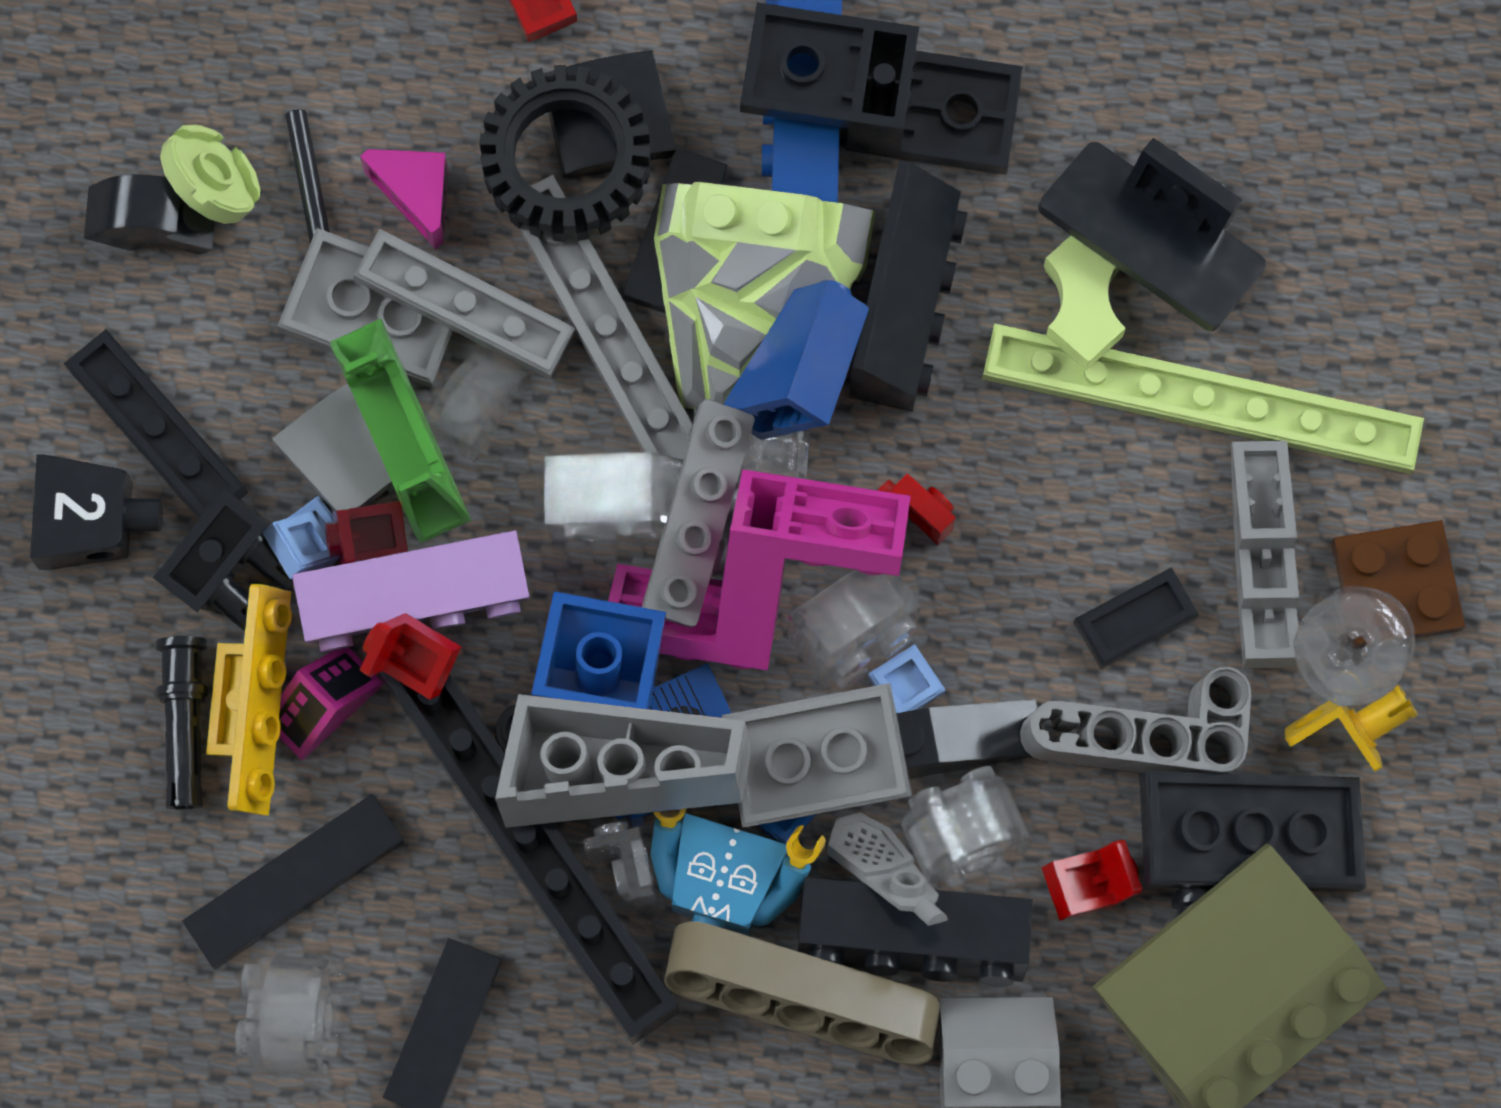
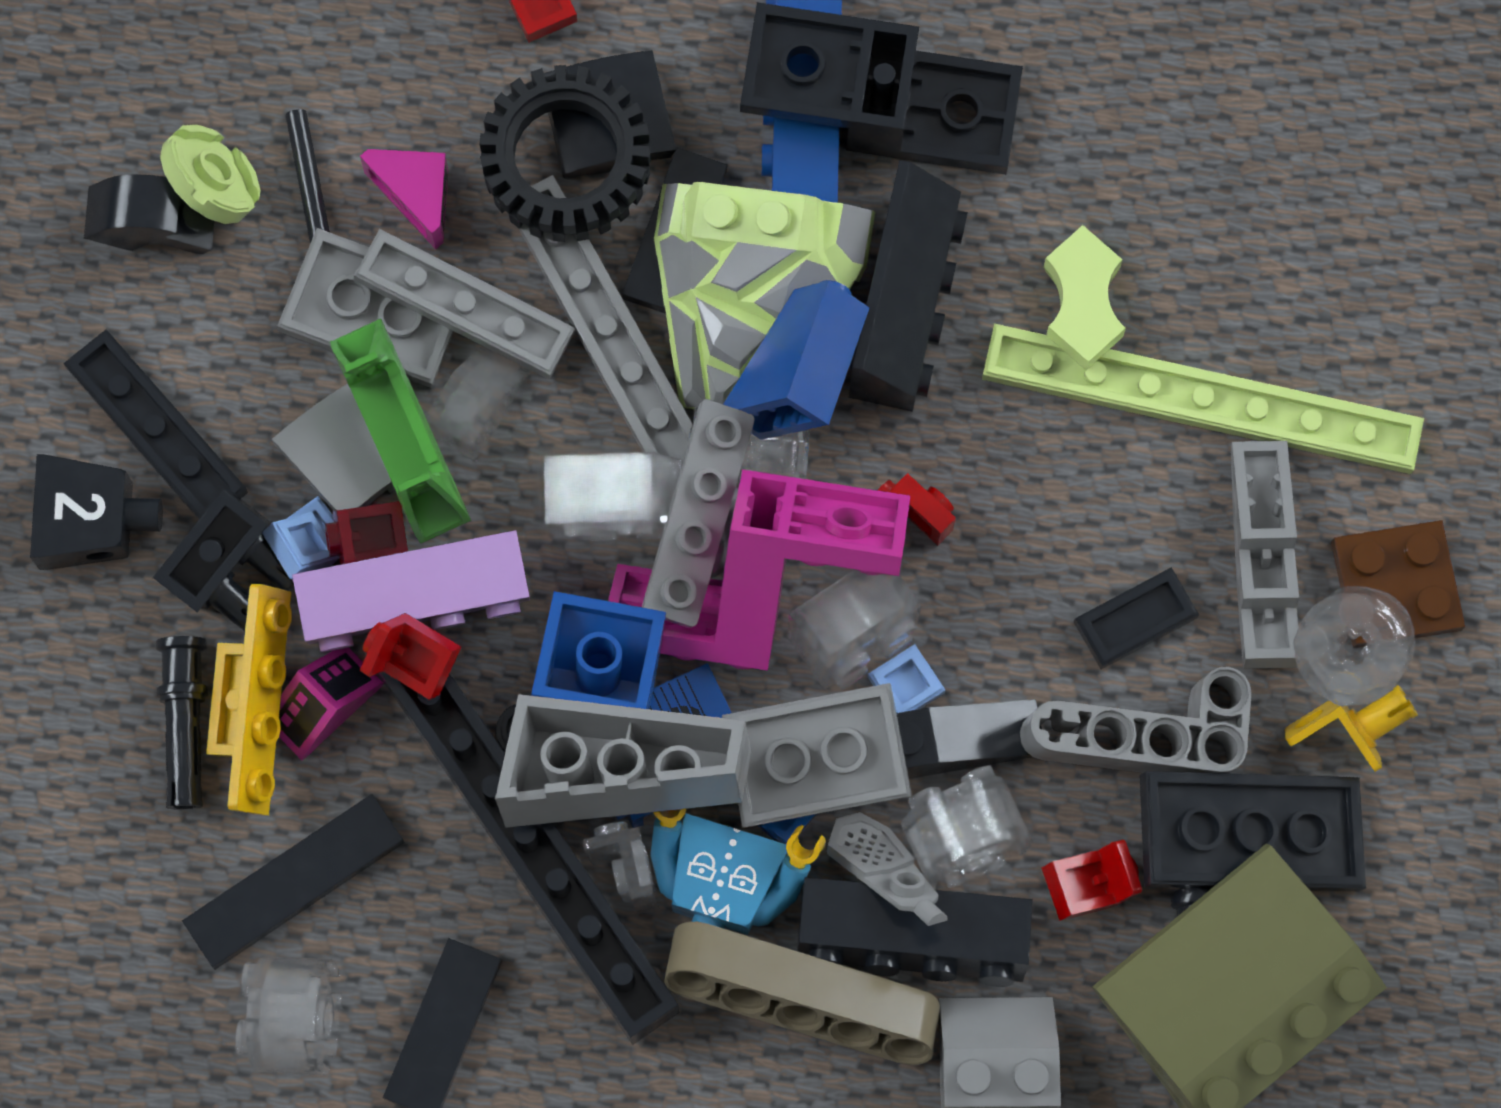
black bracket [1038,137,1266,331] -> none

